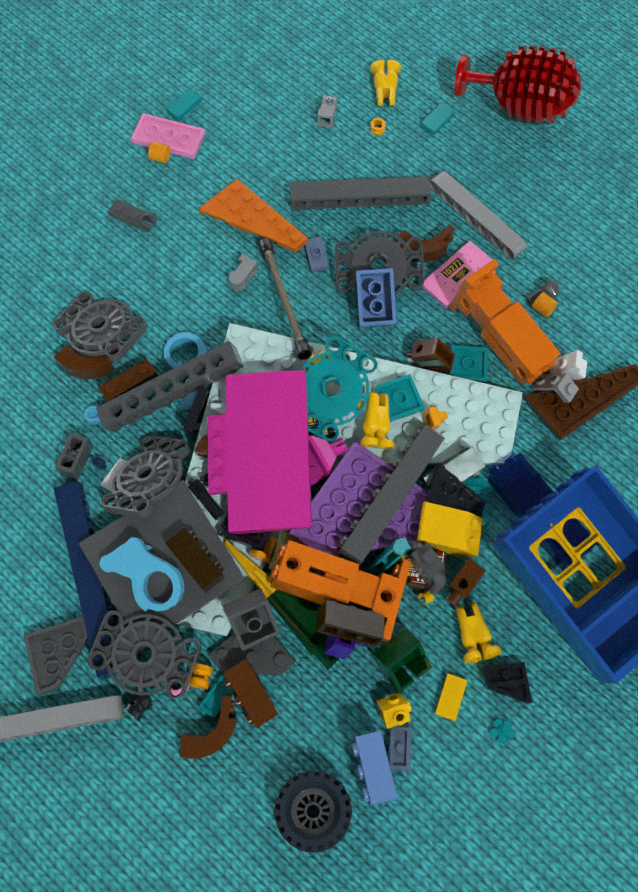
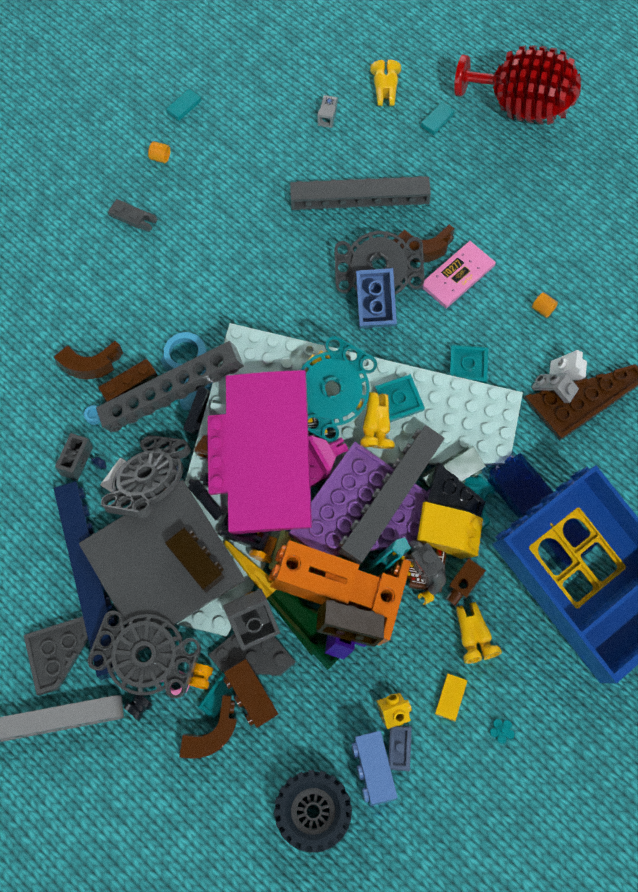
dark grey piece [53,292,147,362] -> none
medium azure animal [99,537,185,612] -> none
bright pink tile [131,113,206,159] -> none
orange wing [199,179,308,253] -> none
light grey leg [229,254,258,291] -> none
dark tan hose [258,238,312,360] -> none
sand blue plate [305,237,329,273] -> none
light orange bush [370,118,386,136] -> none
dark green piece [373,628,432,693] -> none
reddish brown torso [407,337,455,371] -> none
light orange tile [423,406,448,431] -> none
light grey beam [430,171,527,260] -> none
orange brick [449,259,561,386] -> none
black wing [482,662,532,704] -> none
dark grey bar [526,279,560,304] -> none

